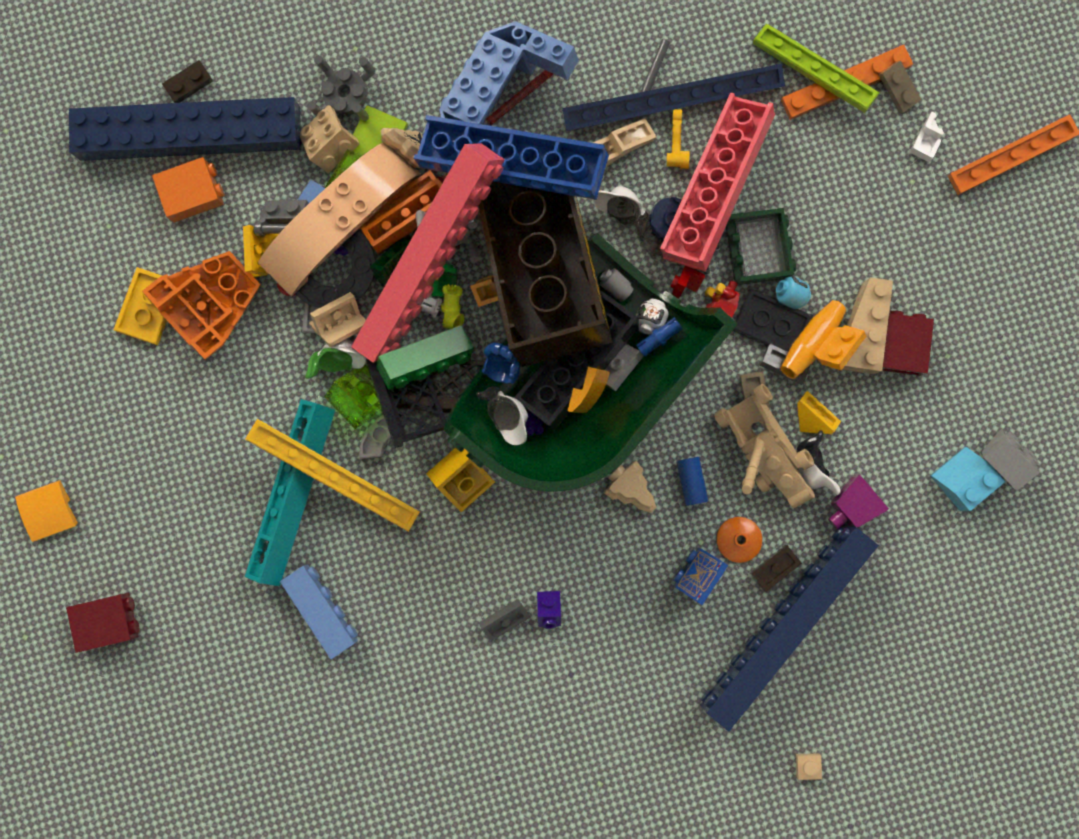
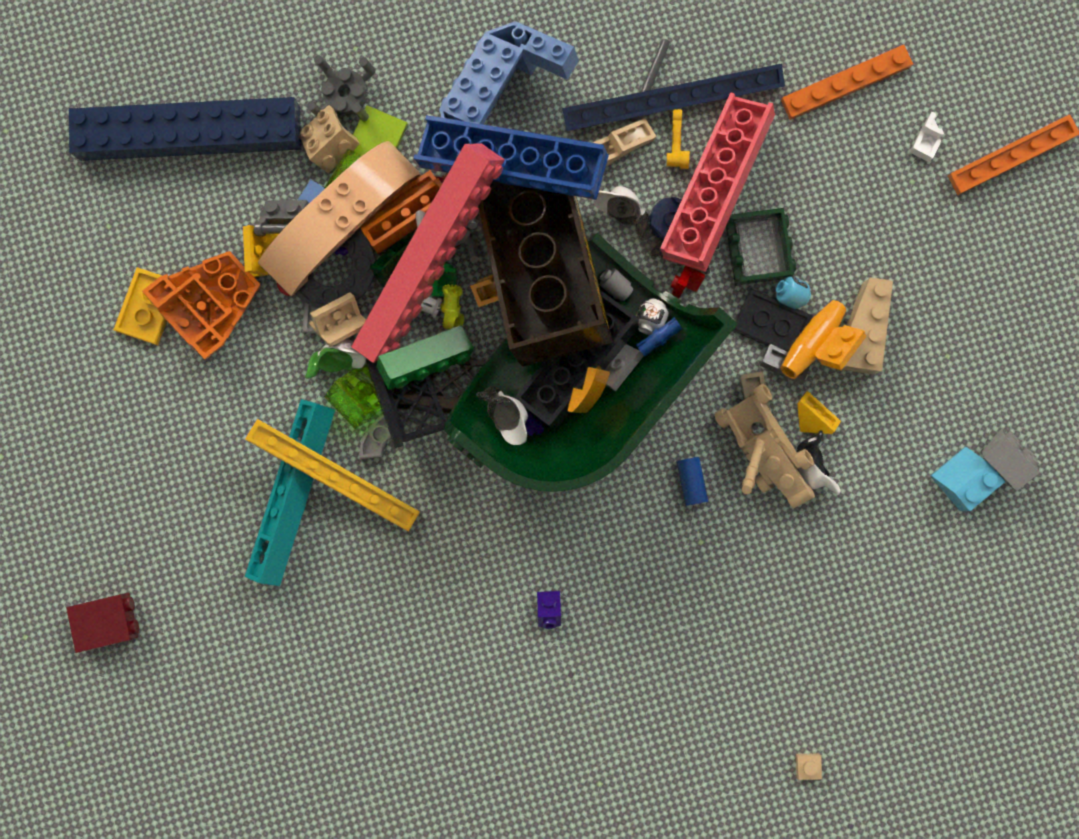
light orange slope [15,480,78,542] -> none
orange brick [152,157,225,223] -> none
dark brown plate [162,60,213,103] -> none
medium blue brick [280,565,358,659] -> none
tan rock [381,128,422,168] -> none
yellow slope [426,448,495,512] -> none
dark grey plate [479,599,530,641] -> none
blue hair [482,343,521,384] -> none
clear red bar [485,70,553,126] -> none
tan rock [603,460,657,513] -> none
blue slope [673,548,728,605] -> none
dark blue brick [700,526,879,732] -> none
red piece [705,280,740,318] -> none
orange dish [716,517,762,563] -> none
dark brown plate [750,545,802,592] -> none
lime tile [753,23,879,113] -> none
magenta torso [828,475,889,530] -> none
dark tan plate [878,61,921,113] -> none
dark red brick [882,311,934,376] -> none

